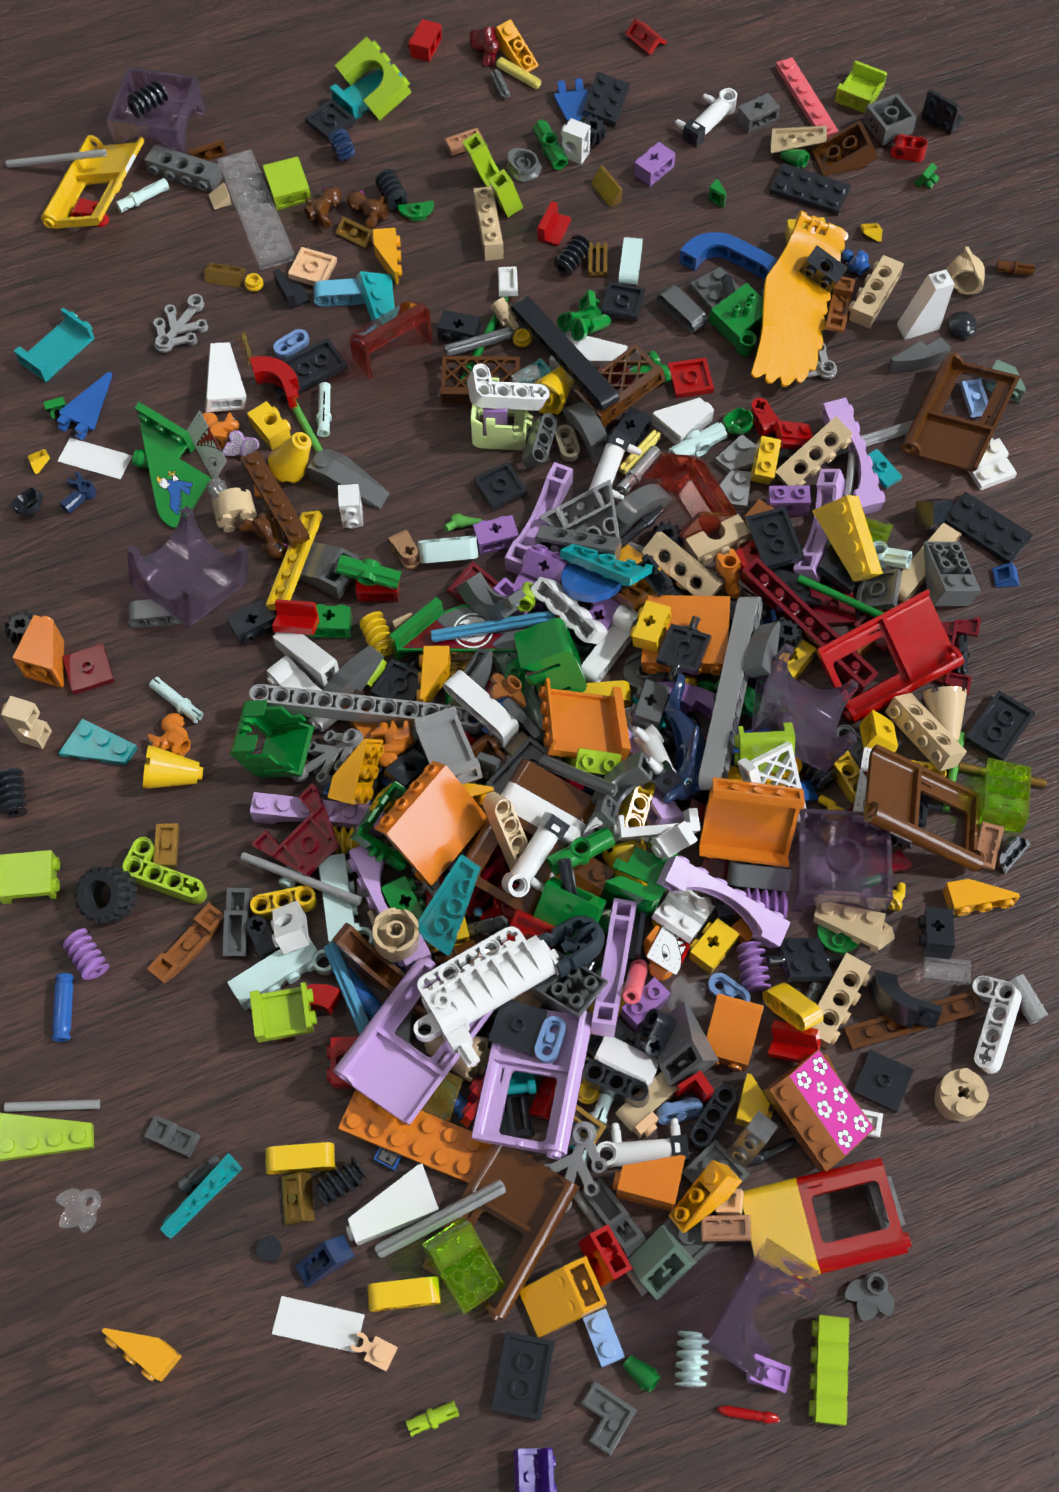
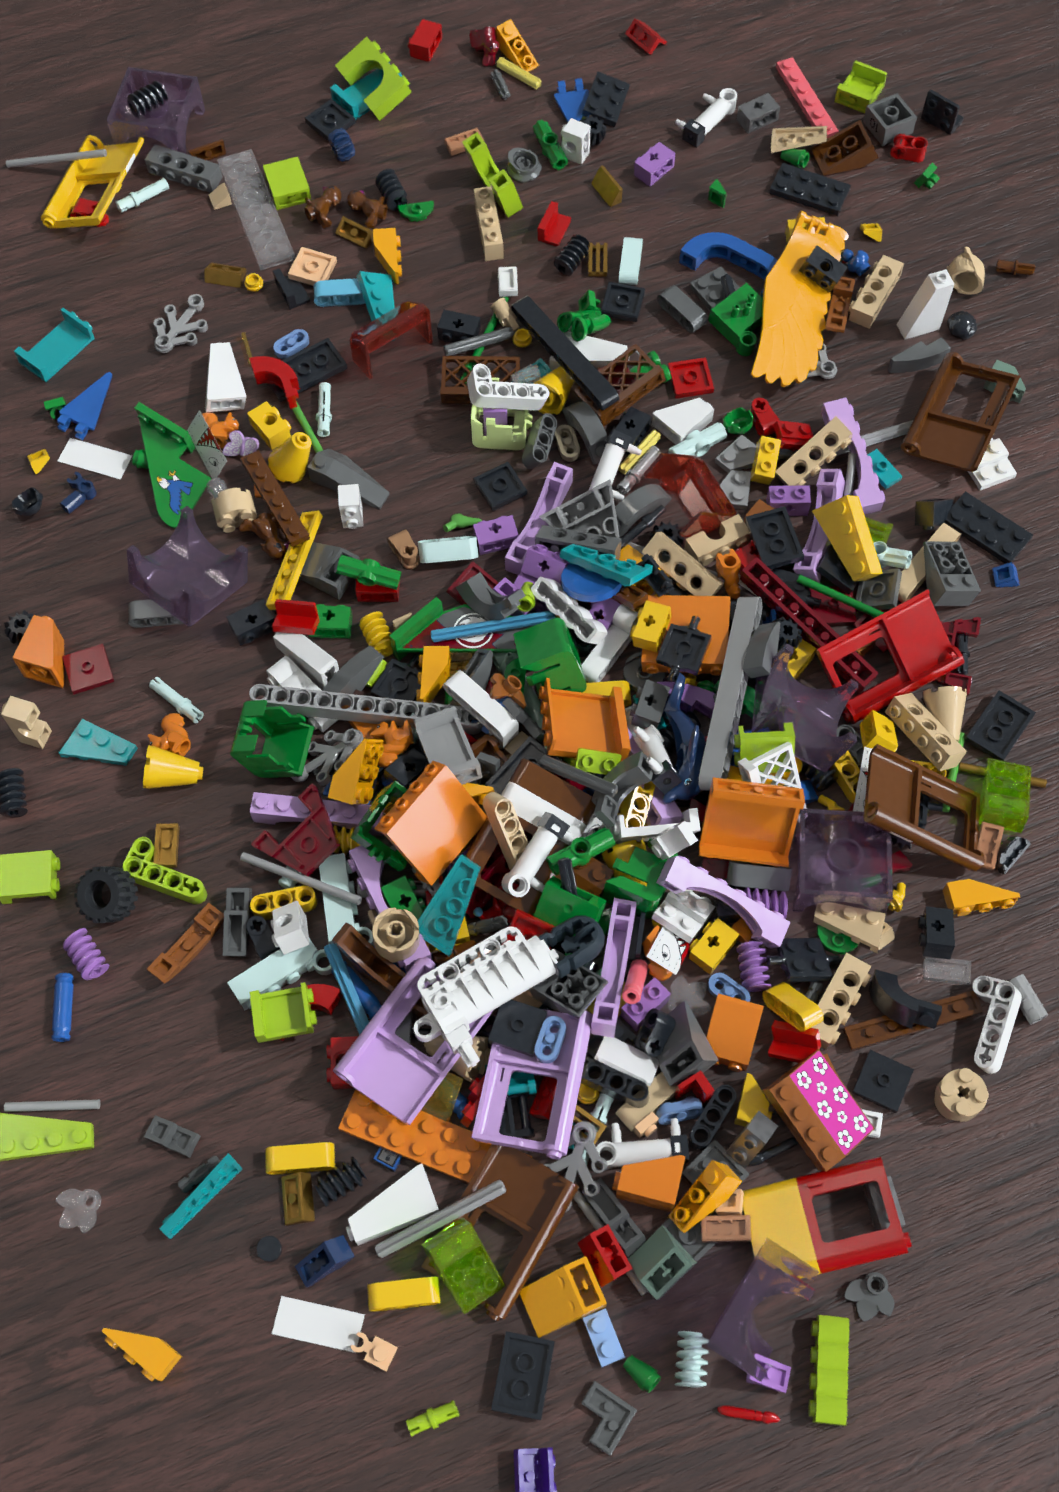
light blue plate [960,379,988,418] -> none

